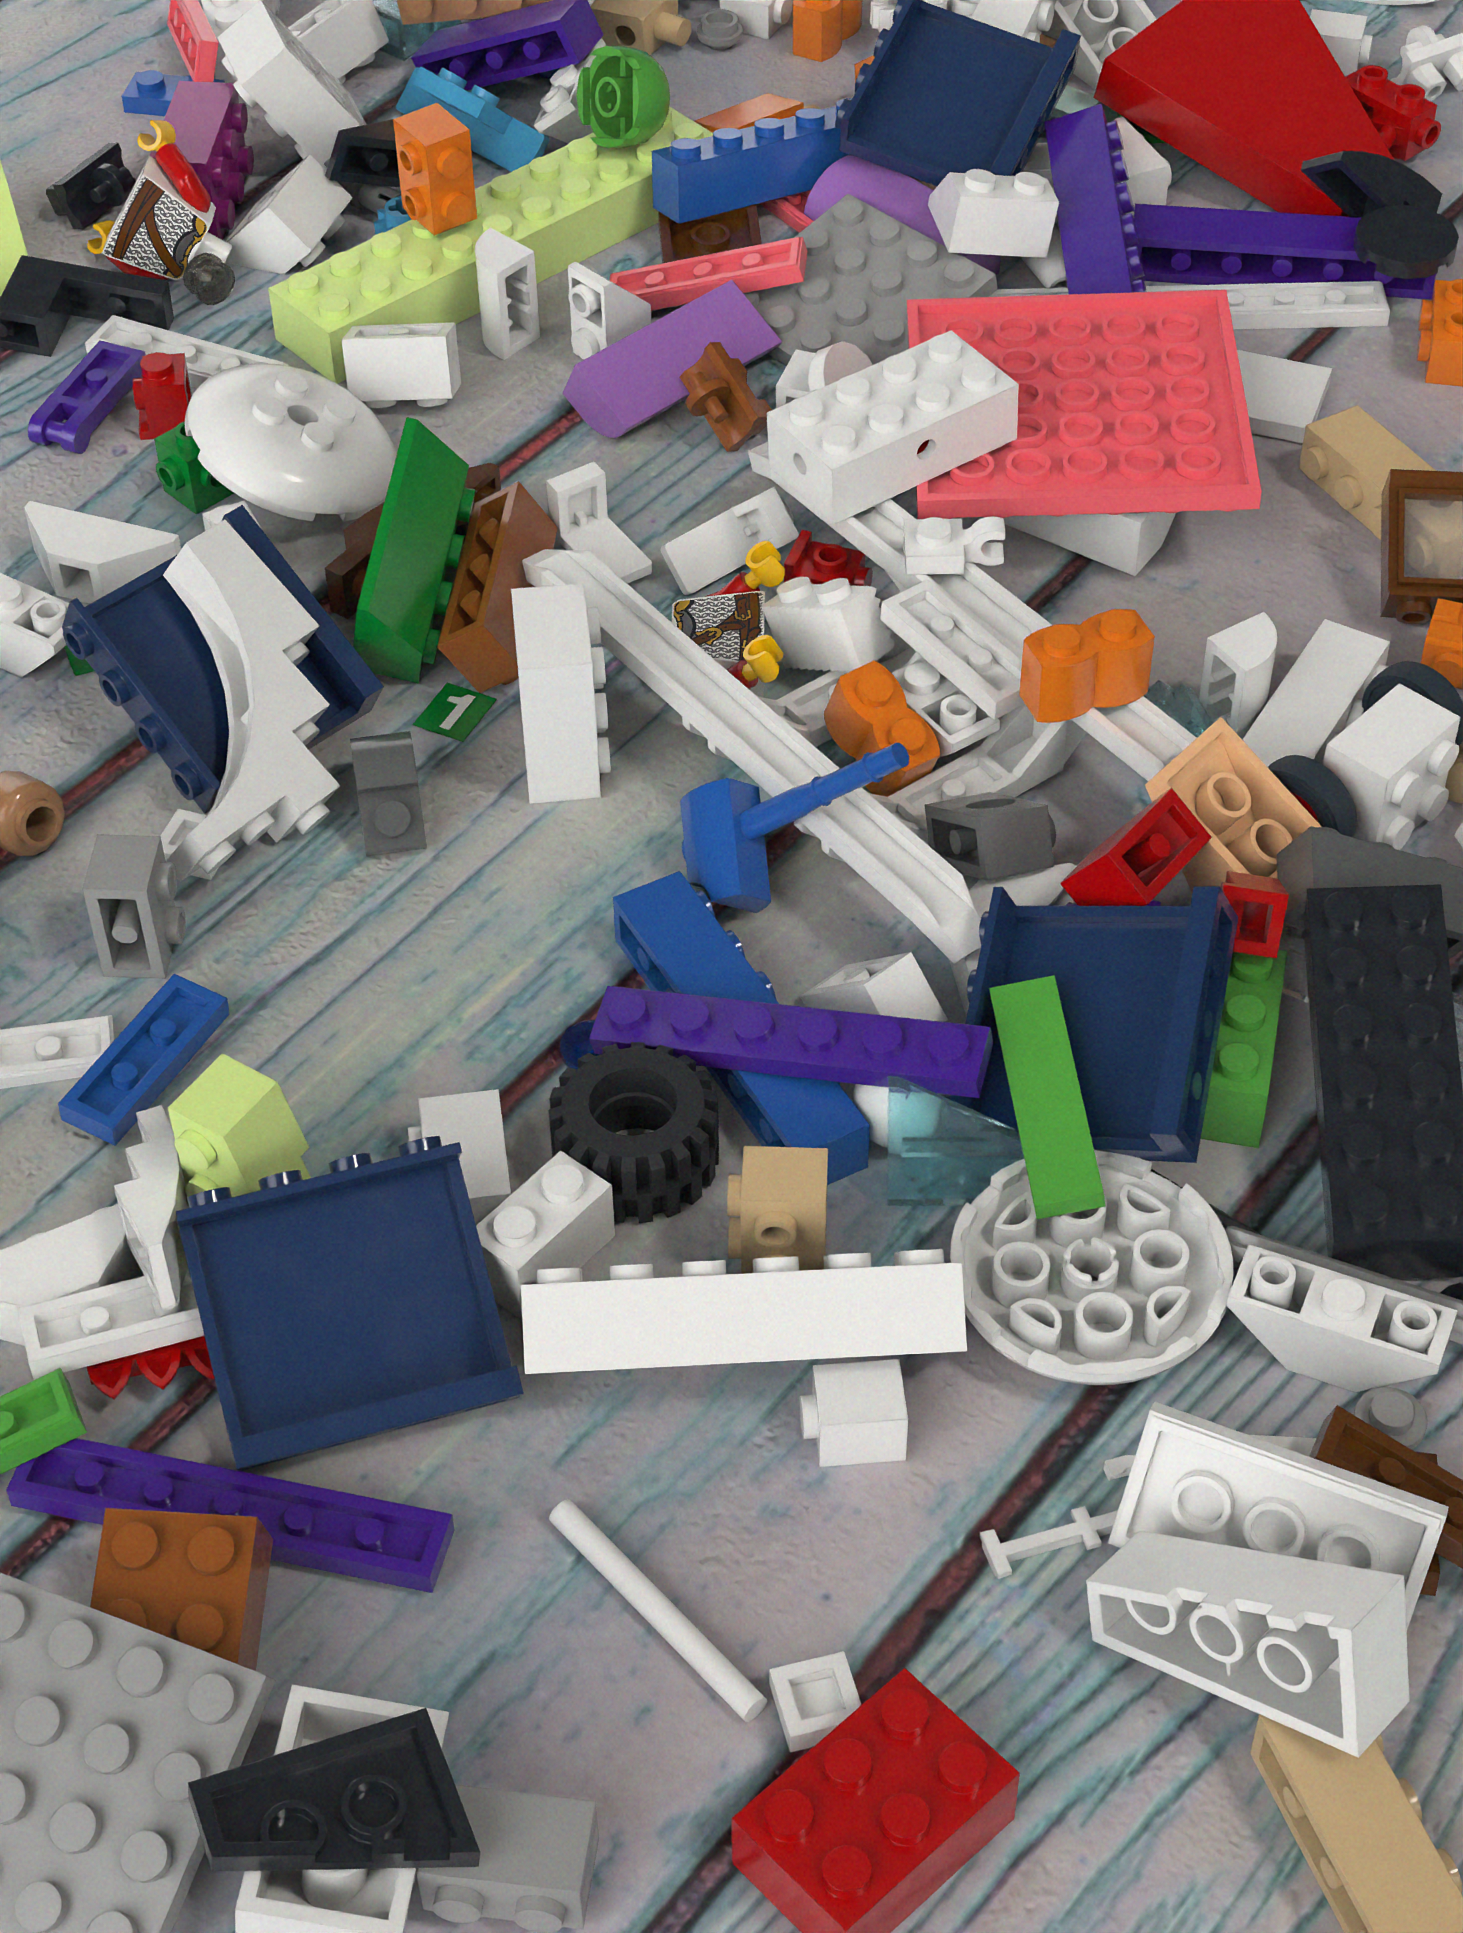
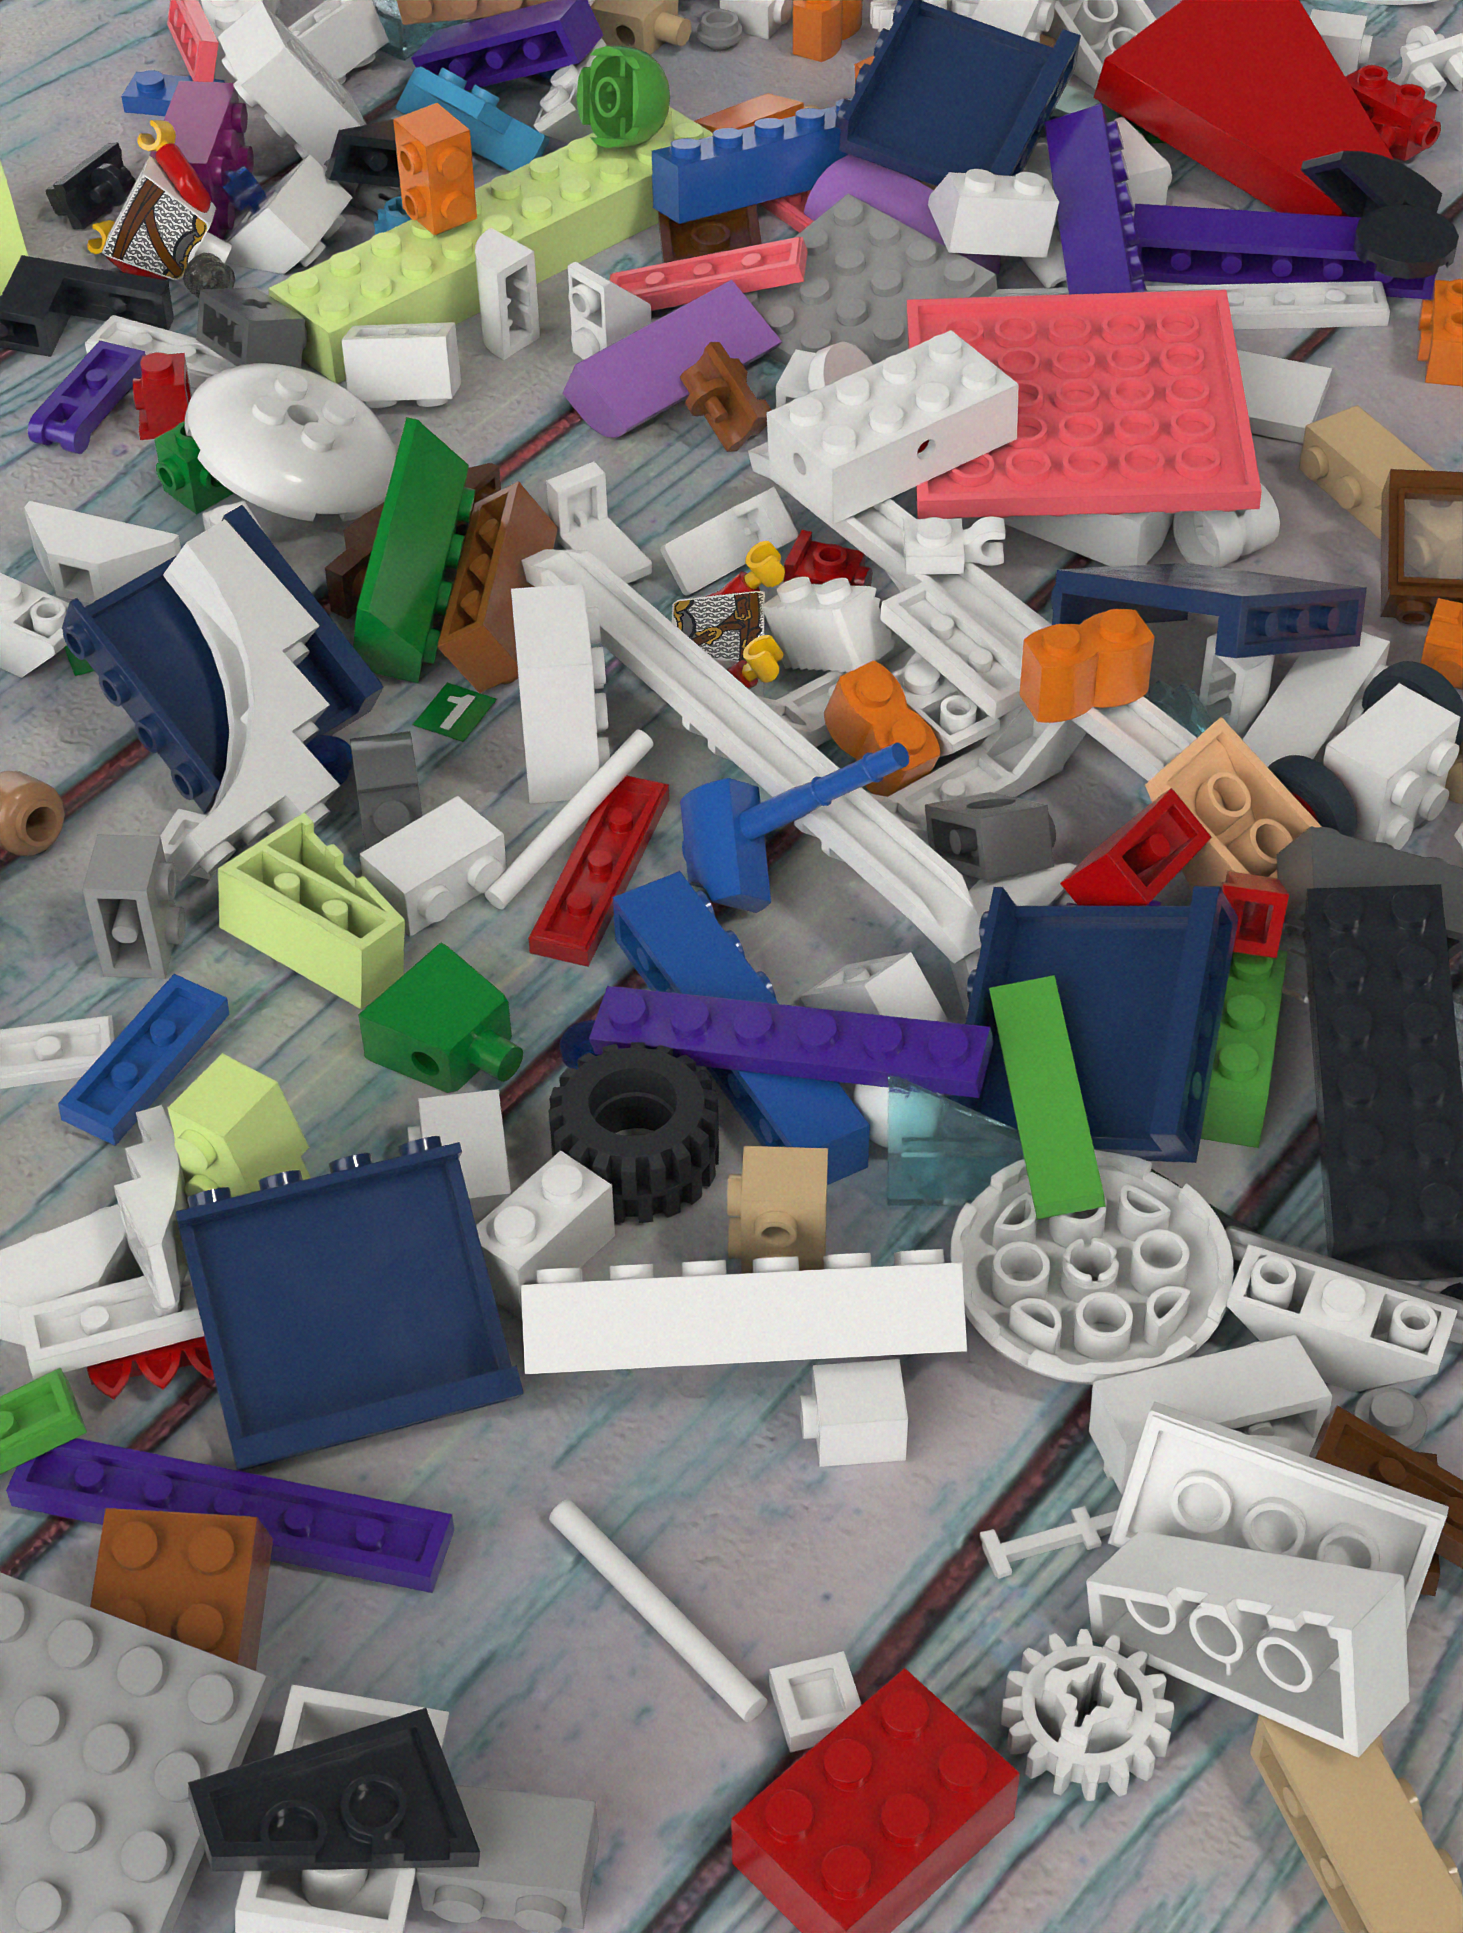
none -> dark grey brick [196,287,307,369]
none -> yellowish green wedge [218,812,405,1009]
none -> clear blue plate [222,165,267,214]
none -> clear blue plate [306,735,353,785]
none -> green torso [358,942,523,1093]
none -> white brick [359,796,507,937]
none -> white bar [485,730,654,910]
none -> red tile [528,775,670,967]
none -> white gear [1001,1629,1174,1801]
none -> dark blue panel [1051,563,1367,659]
none -> white brick [1089,1335,1332,1495]
none -> white wheel [1173,483,1280,567]

